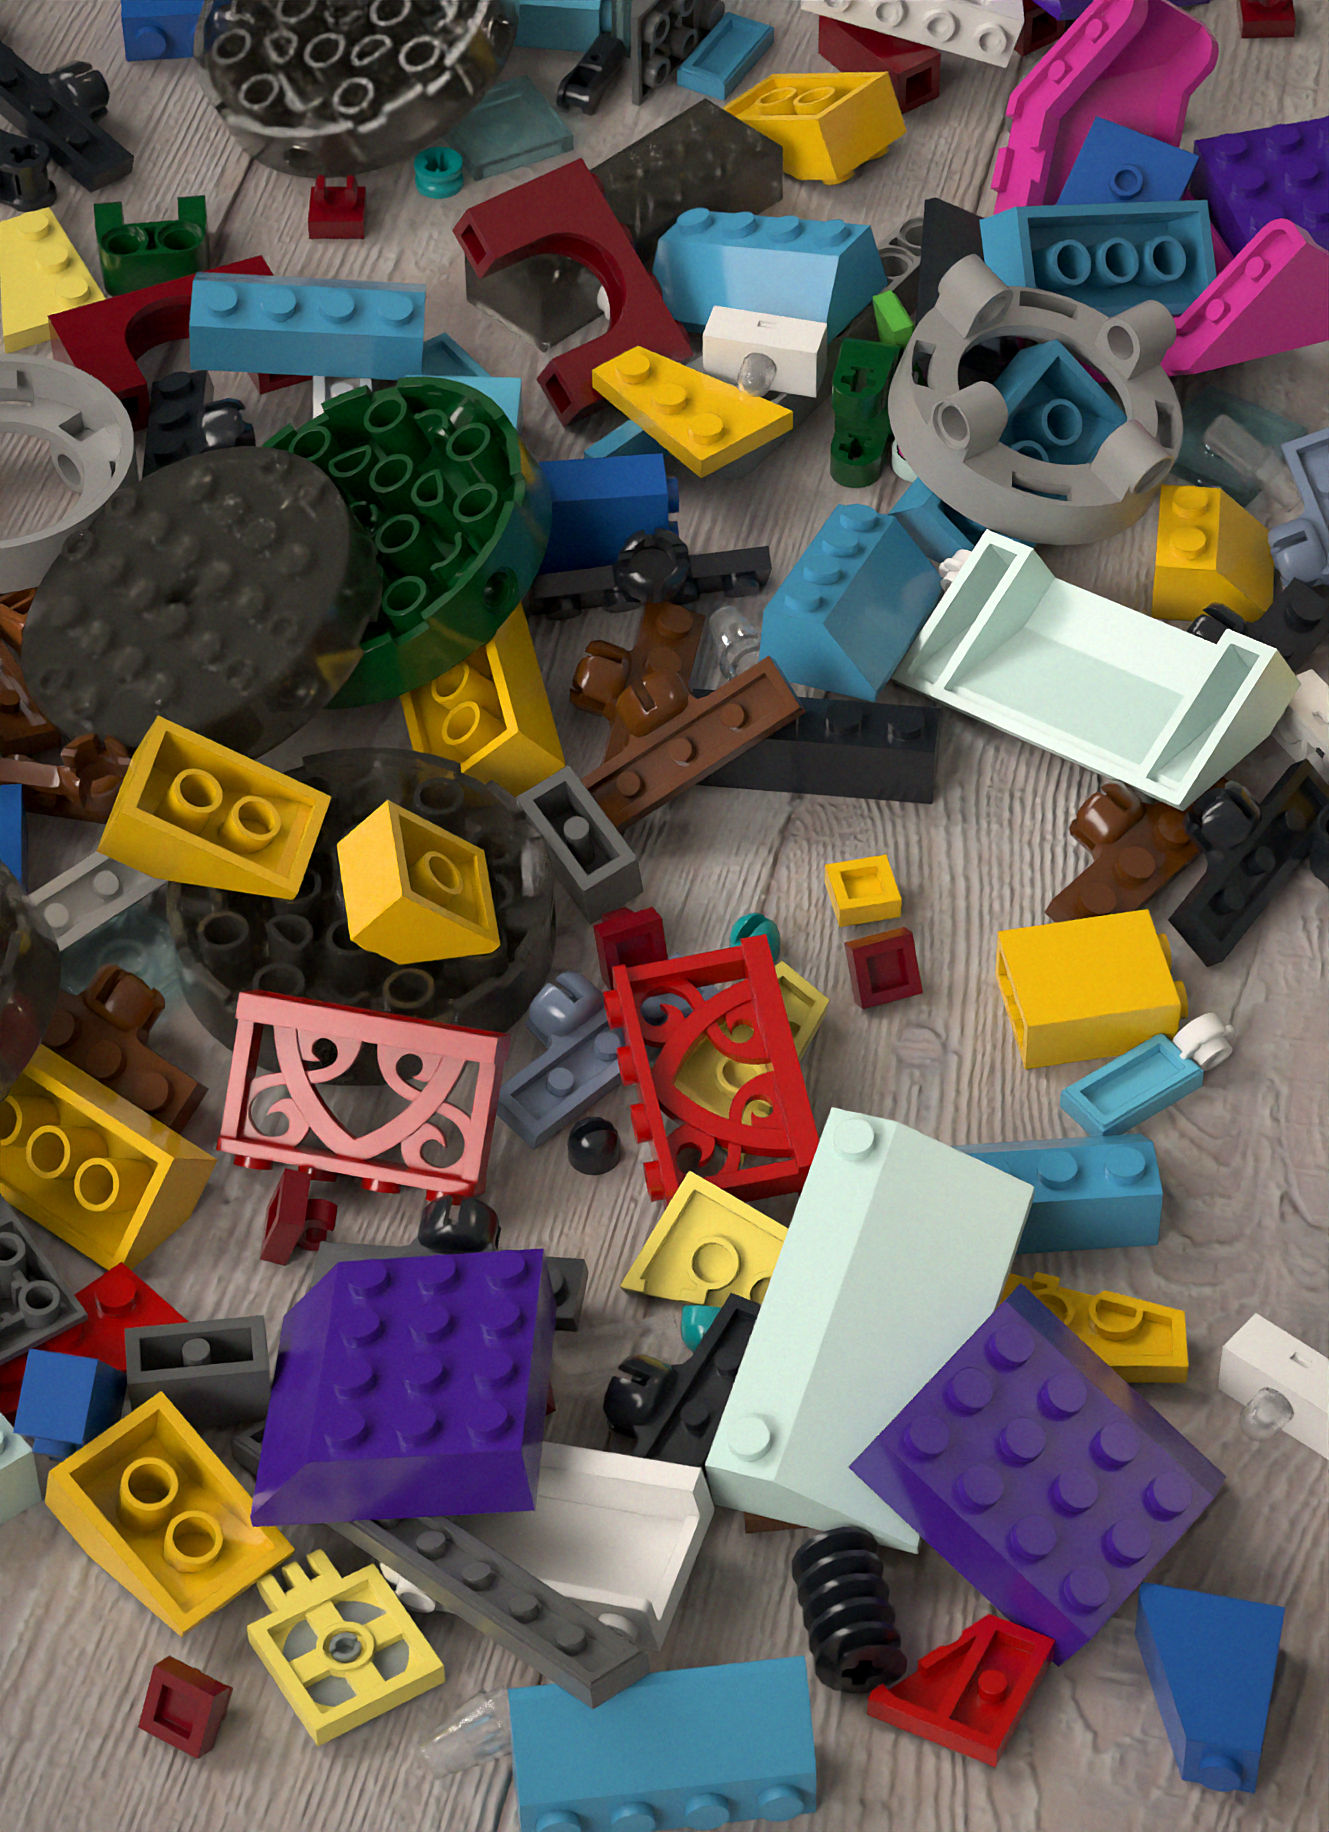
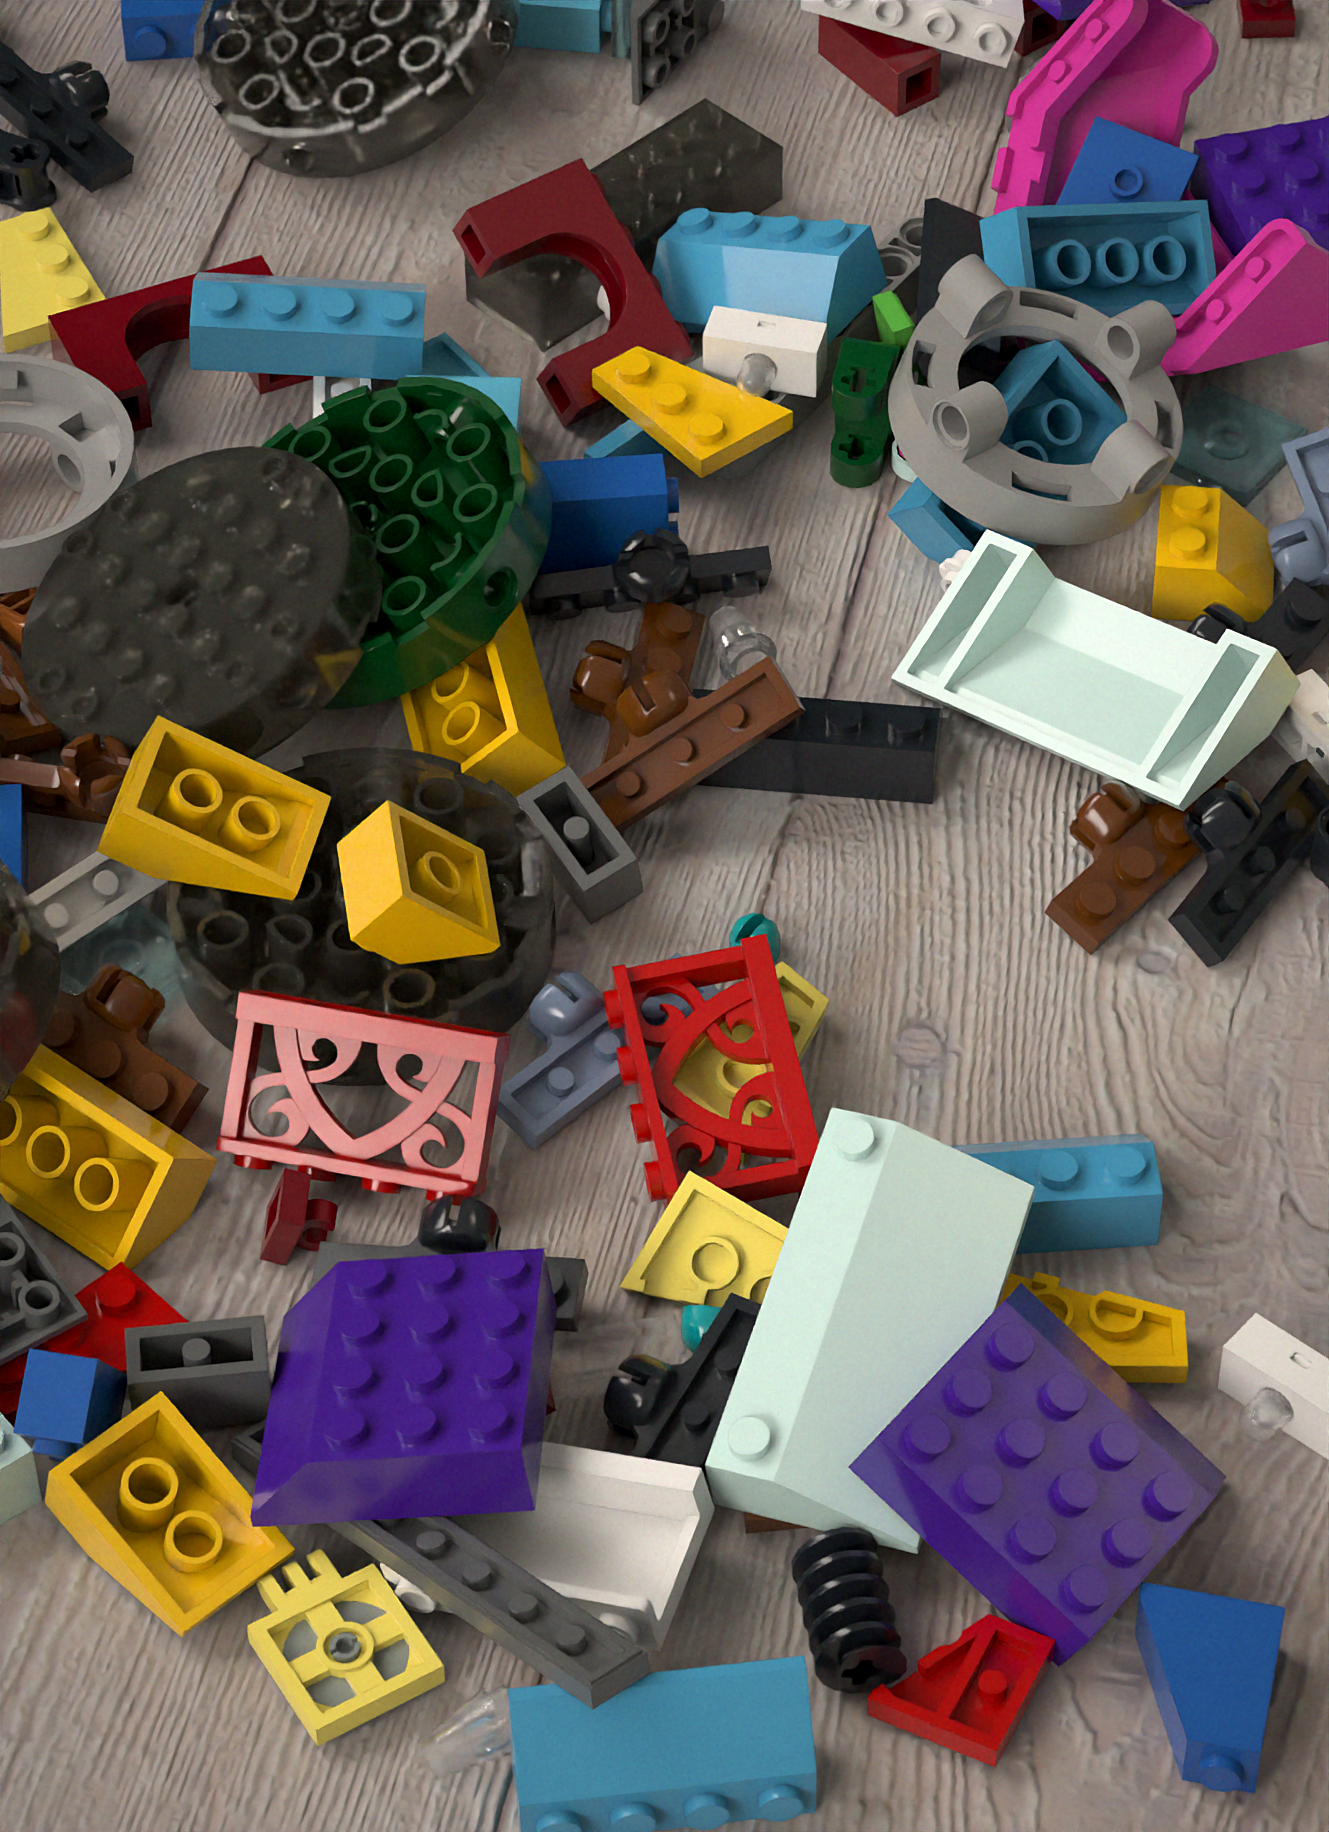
dark green piece [94,195,210,297] -> none
black plate [138,370,256,528] -> none
dark red tile [138,1655,233,1759] -> none
dark red tile [308,175,367,239] -> none
teal bush [414,146,464,199] -> none
clear light blue tile [429,74,574,181] -> none
black bar [556,34,627,116] -> none
black hinge [567,1117,621,1175] -> none
dark red tile [593,907,668,990] -> none
dark azure tile [677,12,774,101] -> none
yellow slope [703,72,907,185] -> none
dark azure slope [759,504,945,702] -> none
yellow plate [824,854,902,927] -> none
dark red tile [844,927,923,1009] -> none
yellow brick [995,909,1188,1070] -> none
medium azure tile [1060,1033,1204,1136] -> none
white plate [1173,1012,1235,1071] -> none
clear axle [1202,414,1301,513] -> none

